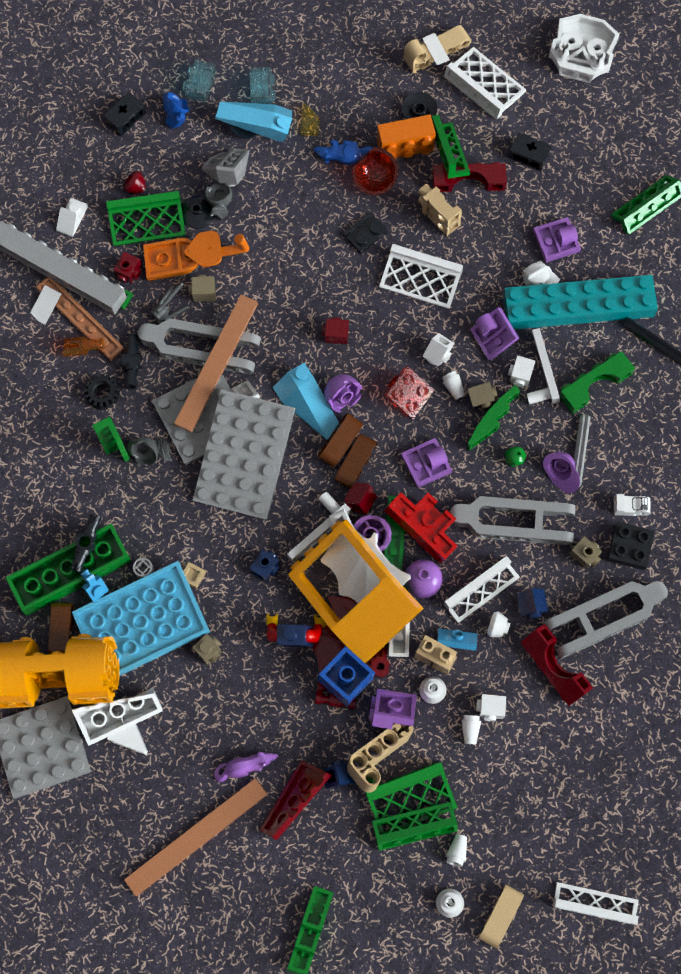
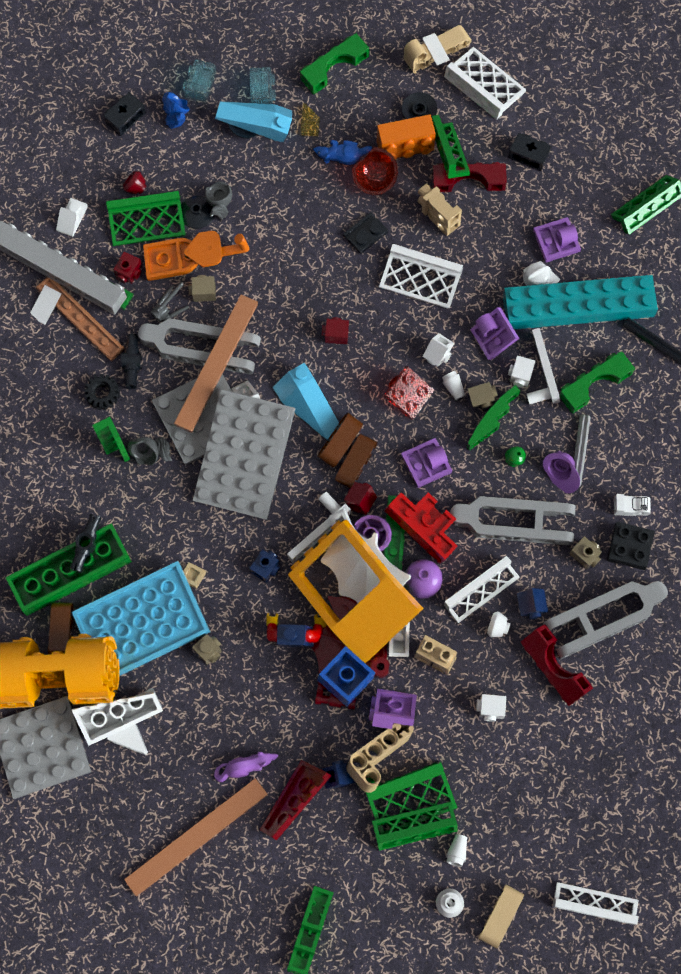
clear orange arm [63,336,105,357] -> none
dark azure plate [80,569,109,603] -> none
light grey wheel [133,558,154,579] -> none
light grey wedge [202,148,250,187] -> none
medium lavender cylinder [324,374,362,412] -> none
white cone [419,677,446,704] -> none
dark azure plate [437,628,477,651] -> none
white cone [461,715,481,744] -> none
white brick [549,14,620,83] -> none
none -> green arch [300,33,369,95]

